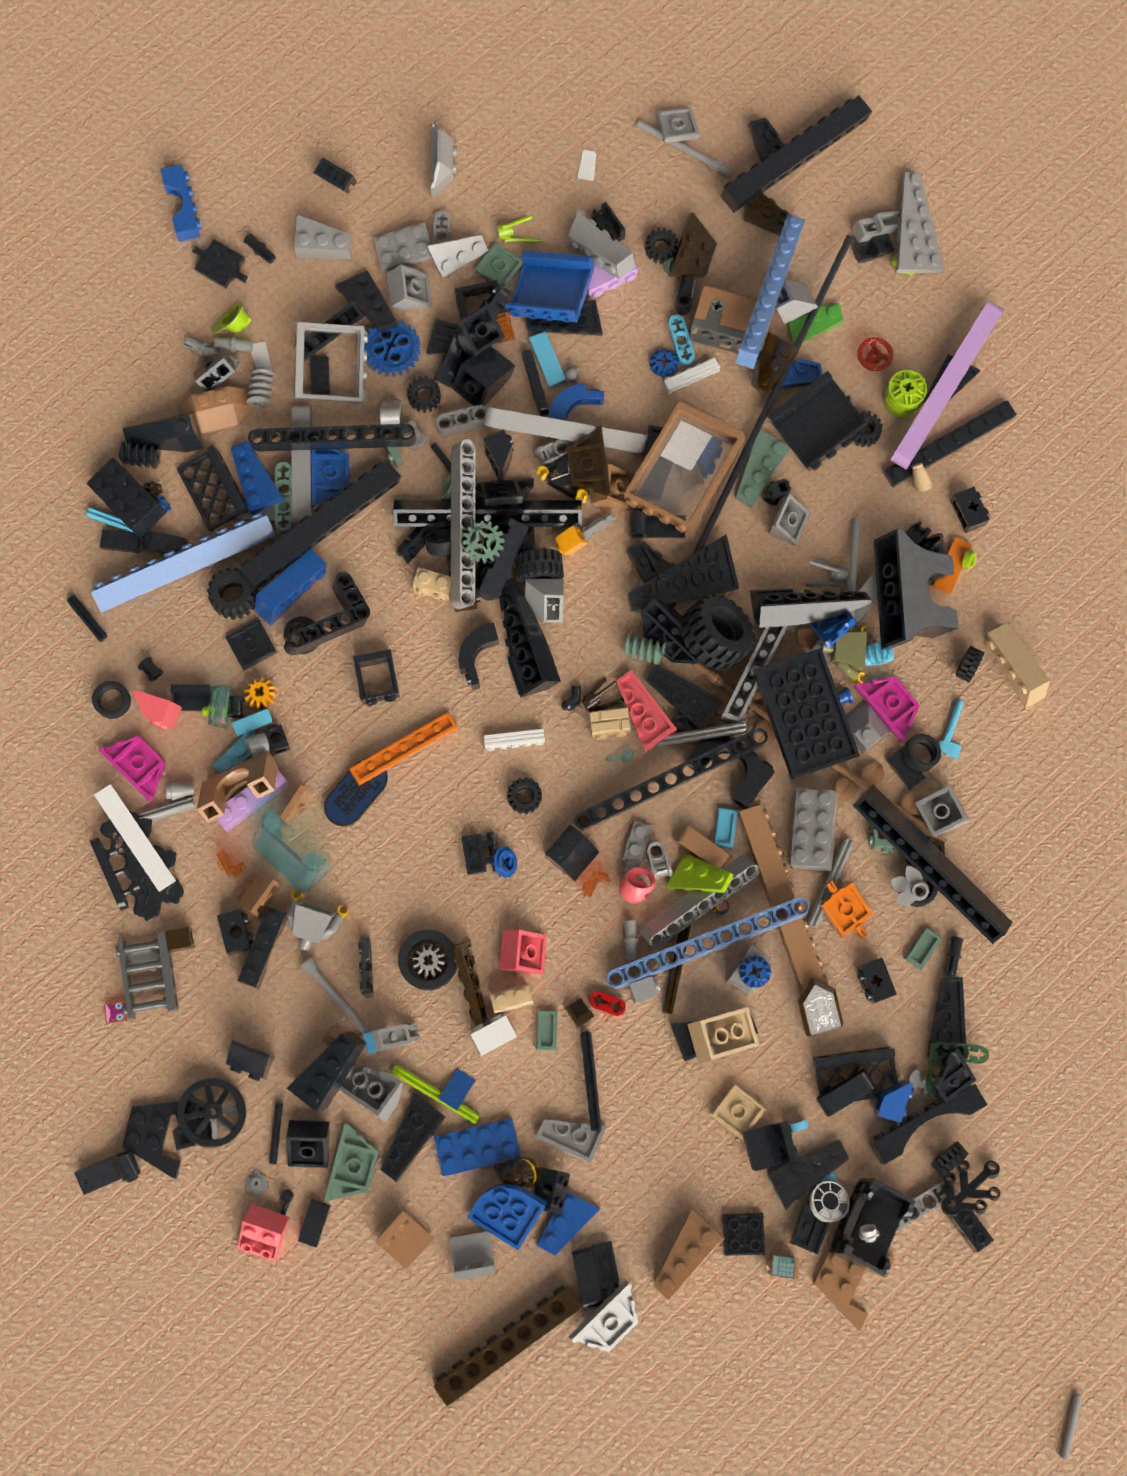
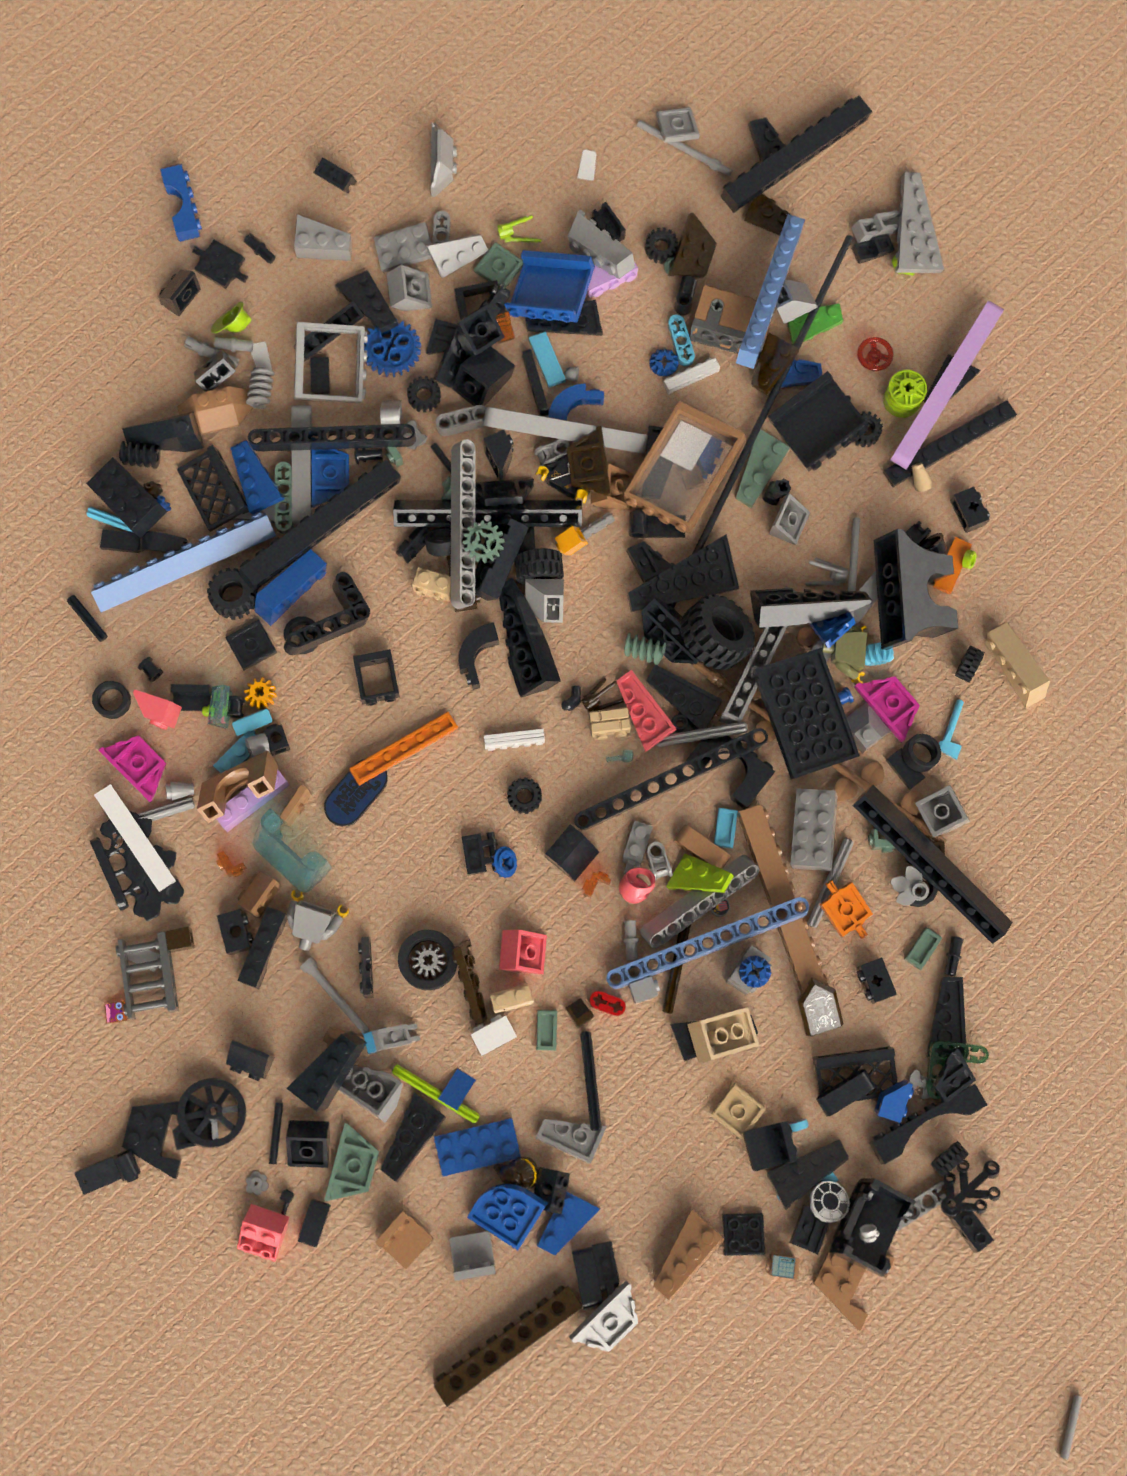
none -> black slope [158,269,201,316]
none -> black pin [354,448,383,465]

